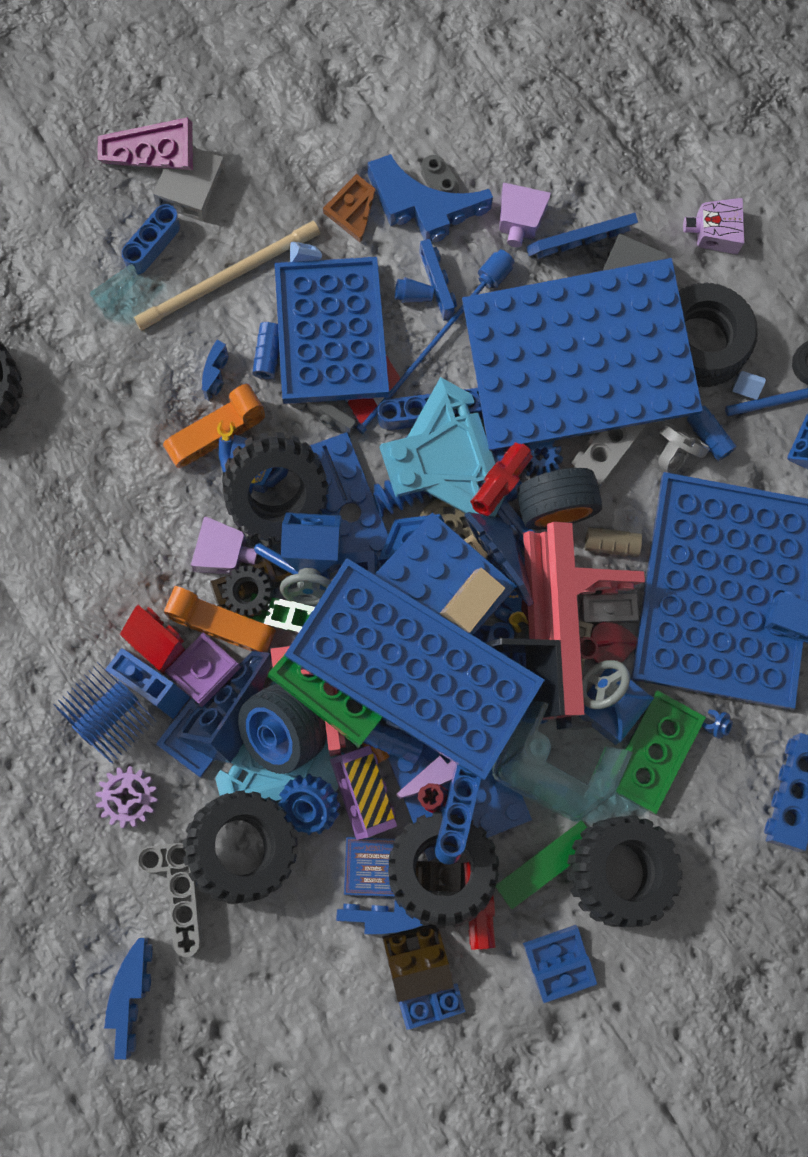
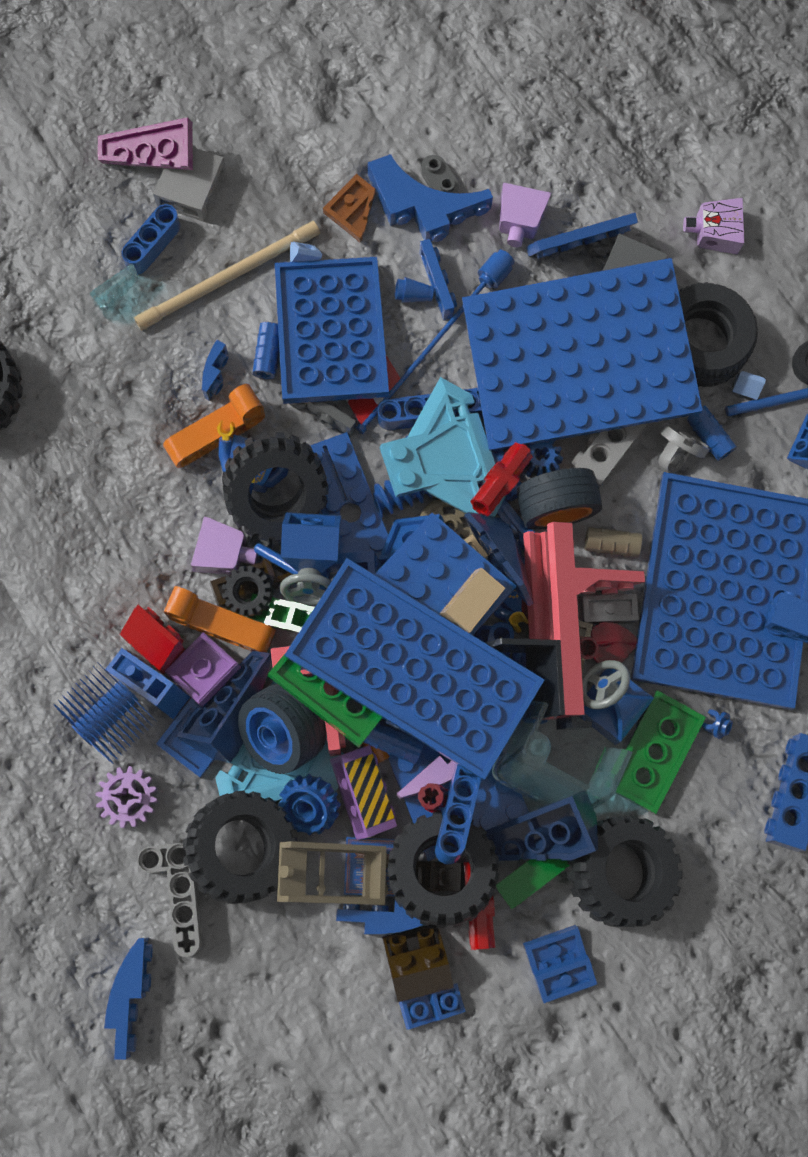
none -> dark tan door [277,841,389,905]
none -> dark blue wedge [485,789,598,861]

